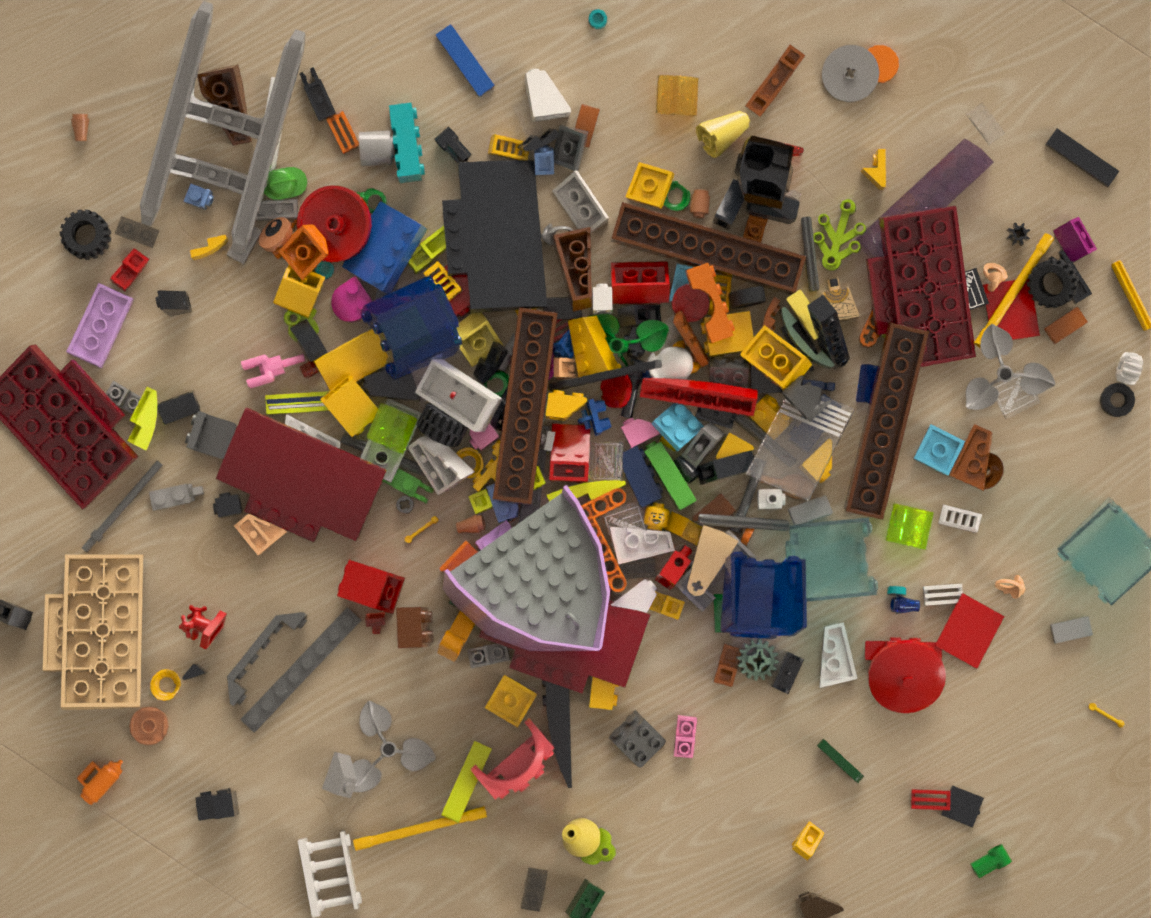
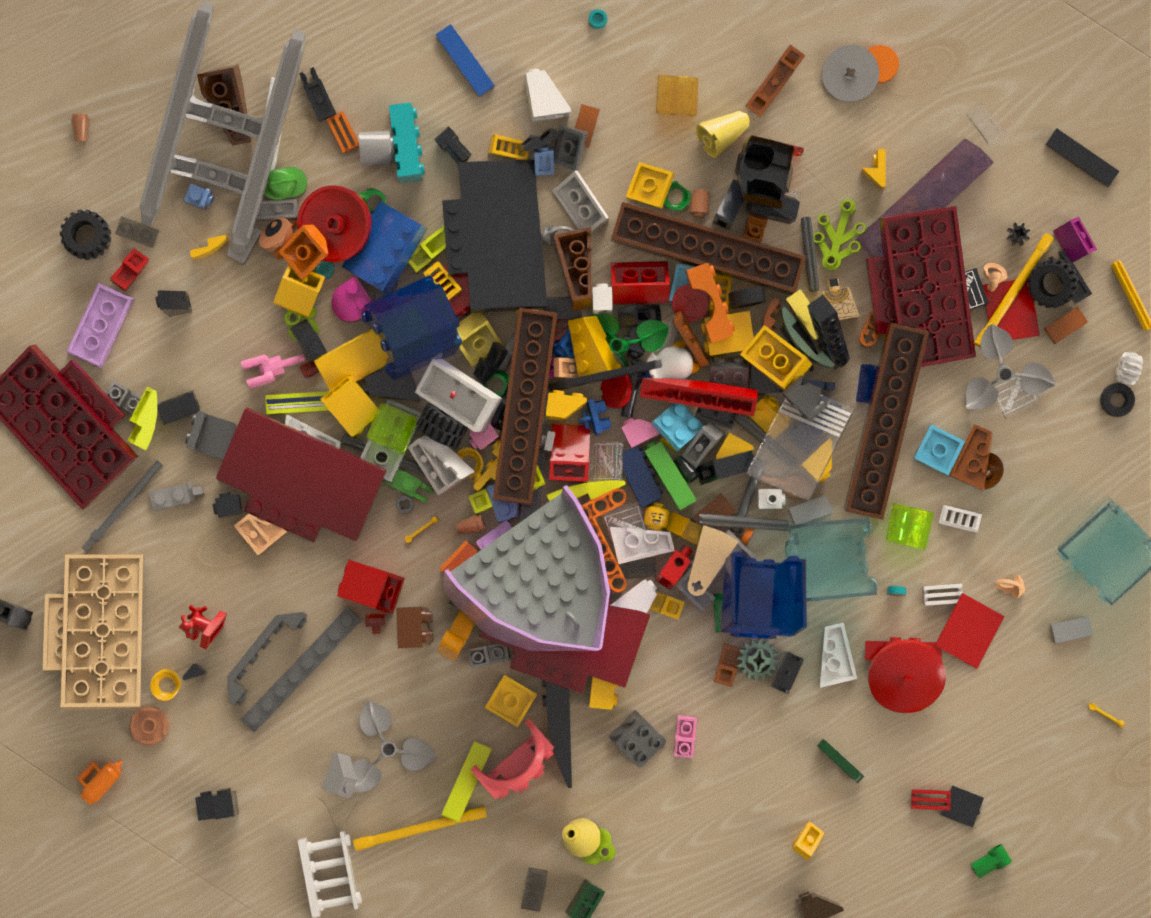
clear blue cone [890,595,920,614] -> none

